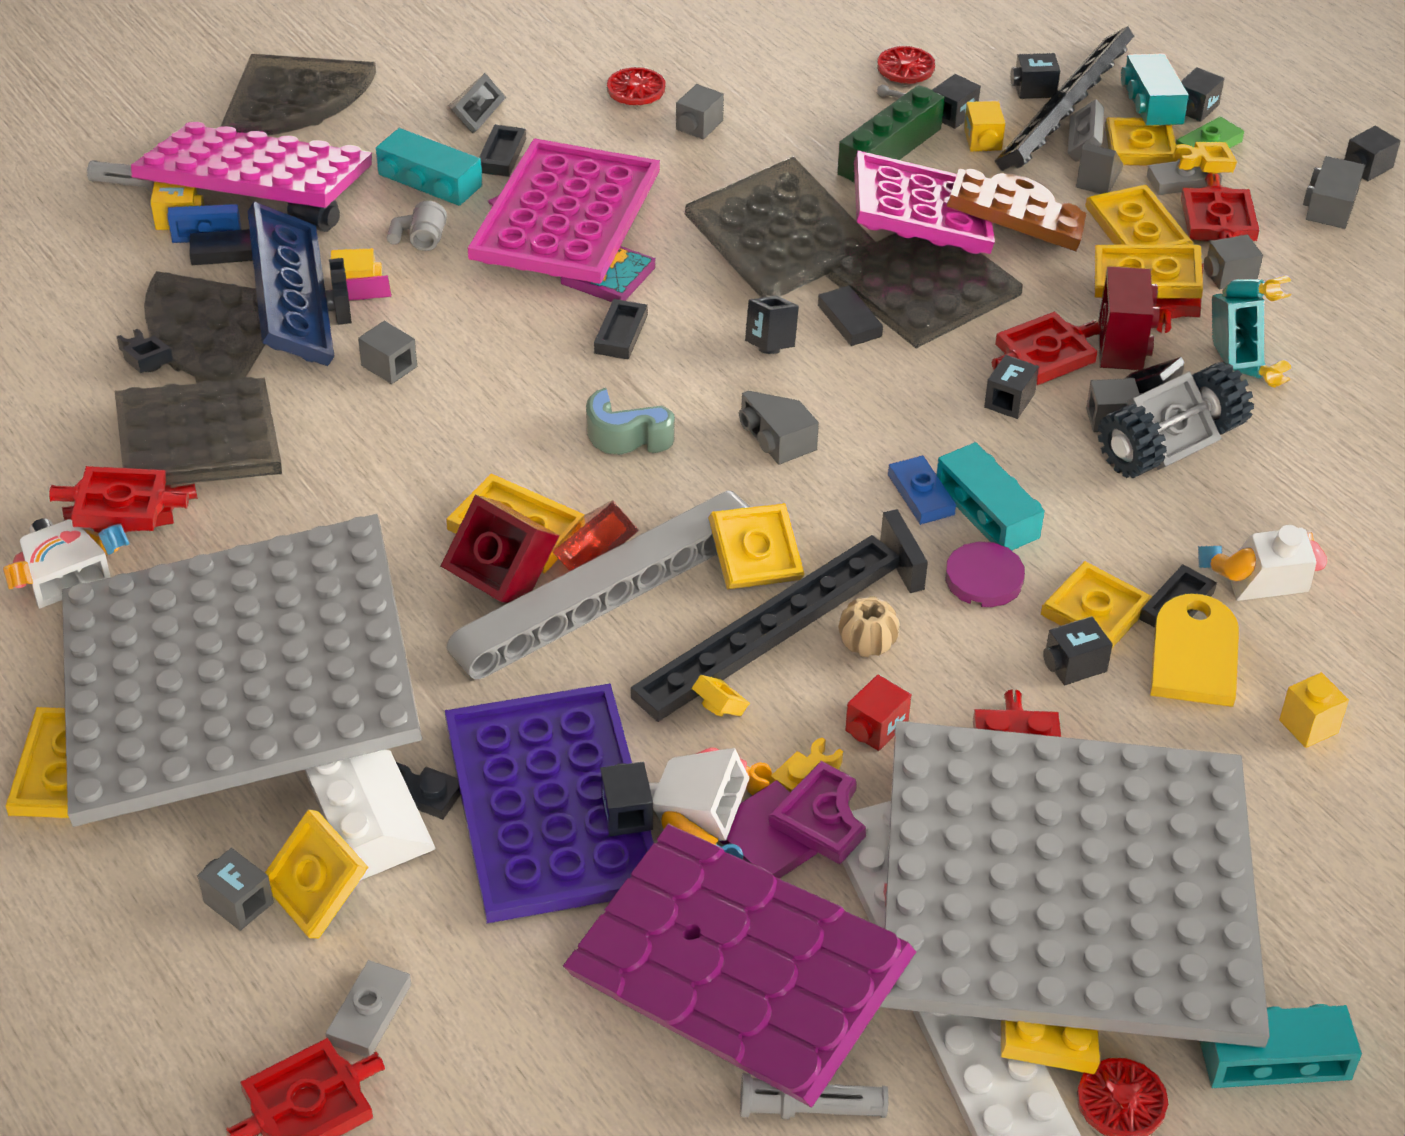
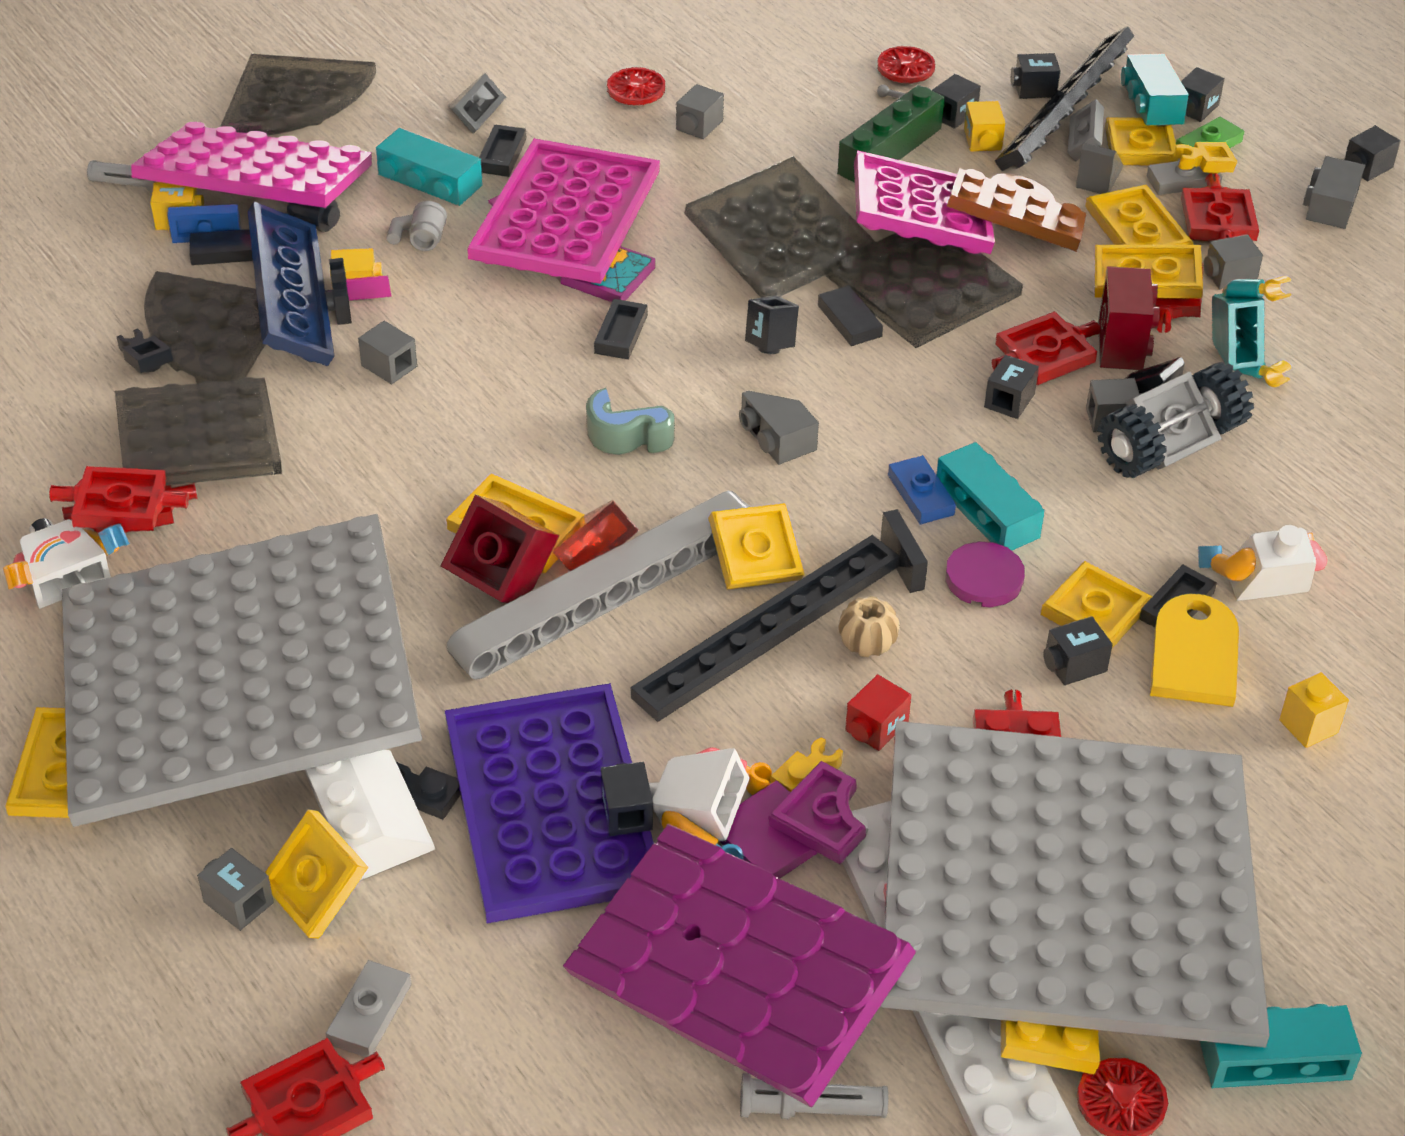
yellow plate [691,675,750,717] -> none

